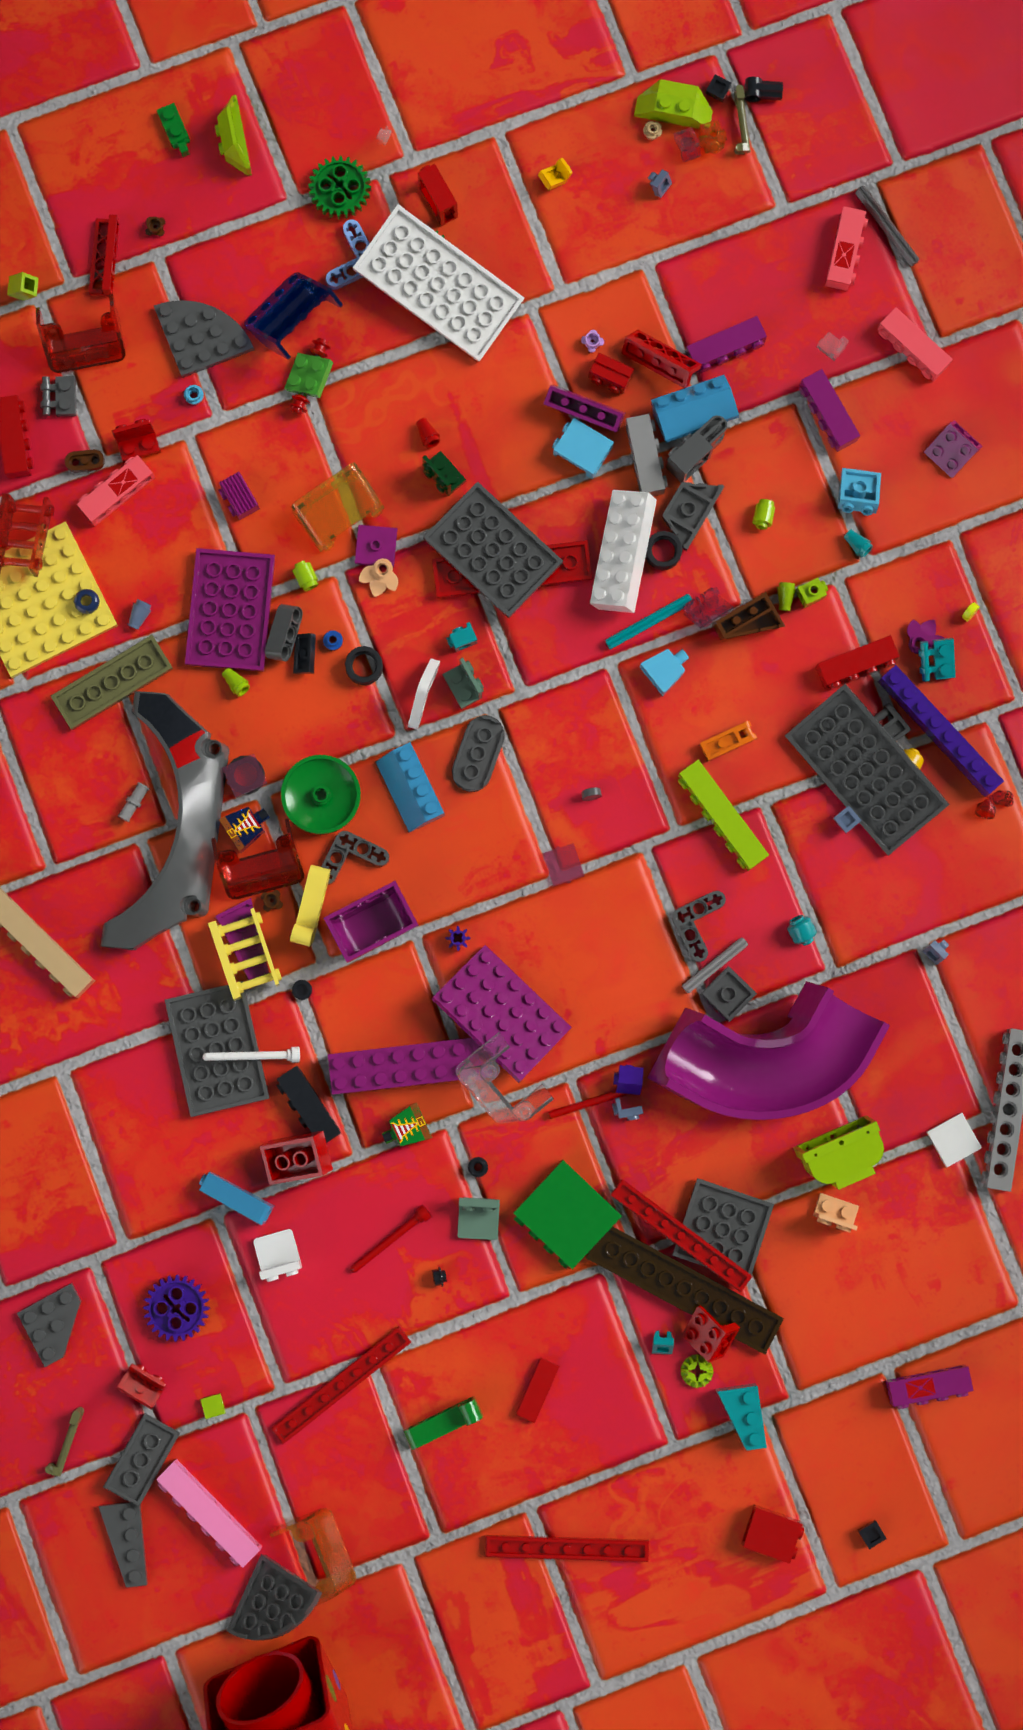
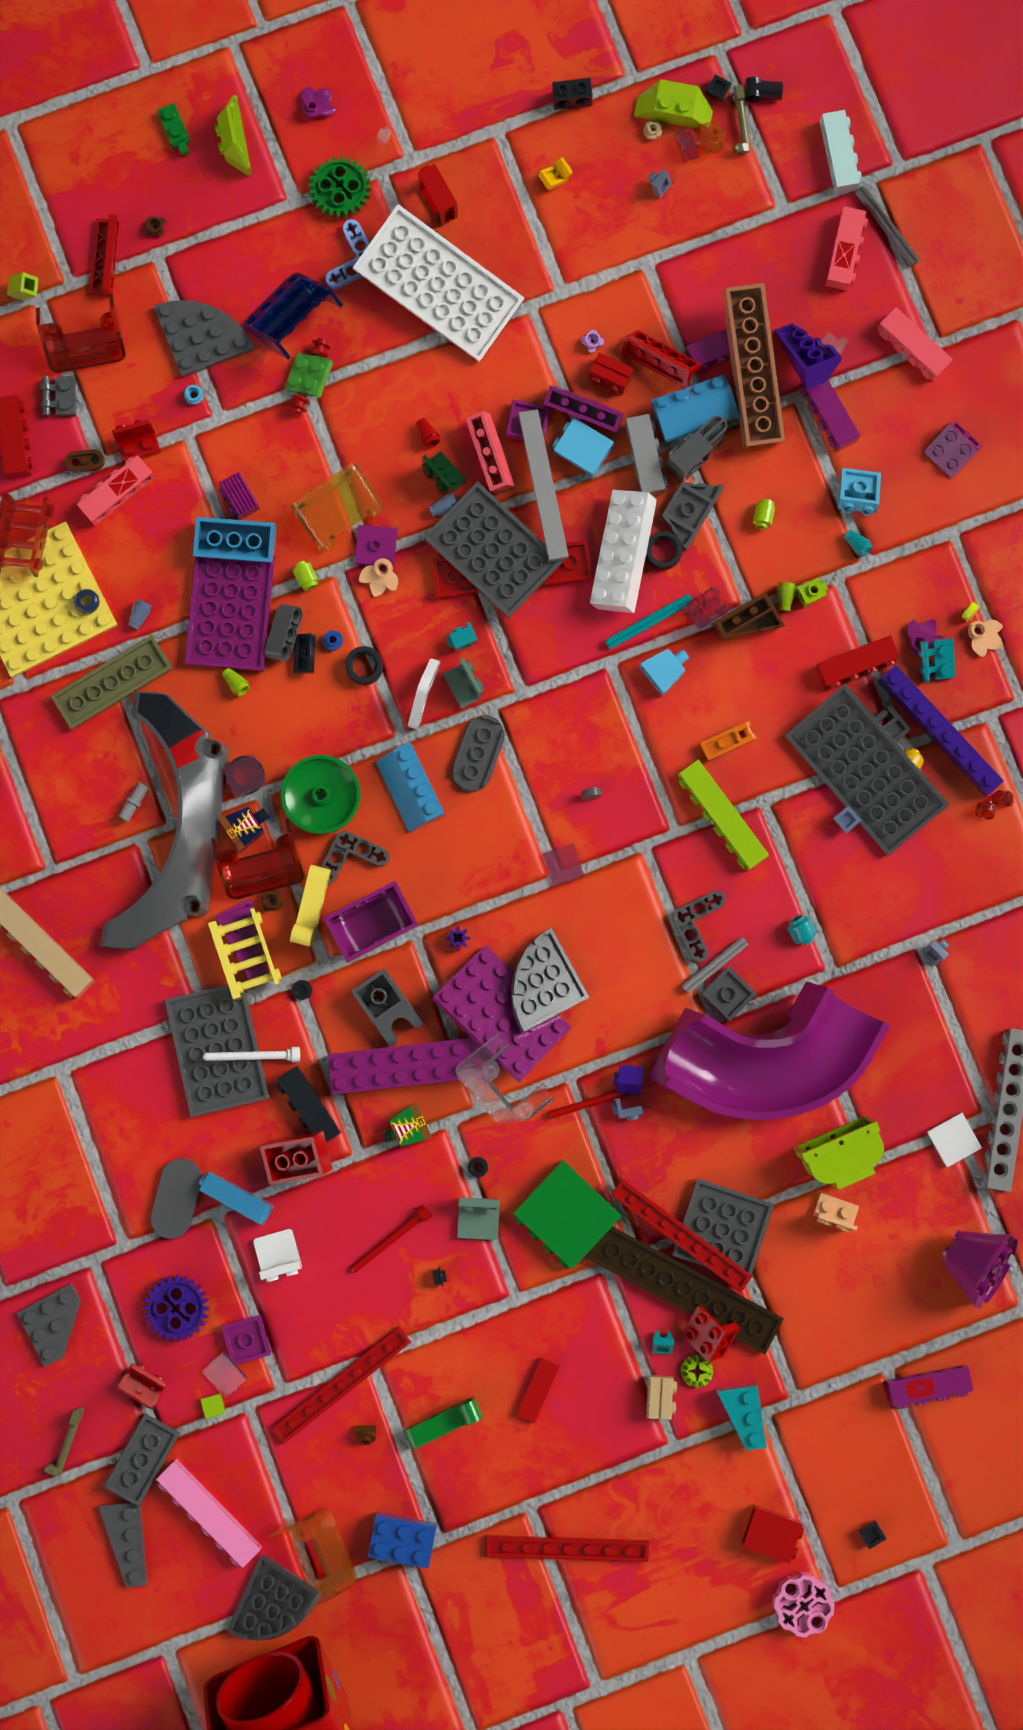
none -> dark grey tile [151,1158,202,1239]
none -> dark azure slope [193,517,277,563]
none -> clear pink piece [202,1351,248,1398]
none -> magenta plate [221,1315,271,1366]
none -> magenta plate [301,86,336,119]
none -> dark grey brick [351,968,423,1046]
none -> reddish brown plate [355,1425,376,1445]
none -> blue brick [368,1512,437,1569]
none -> sand blue cone [429,493,457,517]
none -> coral brick [465,411,515,494]
none -> magenta plate [505,399,550,441]
none -> plate [511,928,590,1033]
none -> light grey tile [518,410,569,562]
none -> black brick [552,78,593,110]
none -> tan brick [646,1375,677,1420]
none -> nougat brick [721,283,785,448]
none -> bright pink connector [772,1572,834,1637]
none -> dark purple wedge [774,324,842,389]
none -> light aqua brick [820,110,862,194]
none -> magenta cone [942,1230,1018,1309]
none -> light nougat plate [968,620,1003,657]

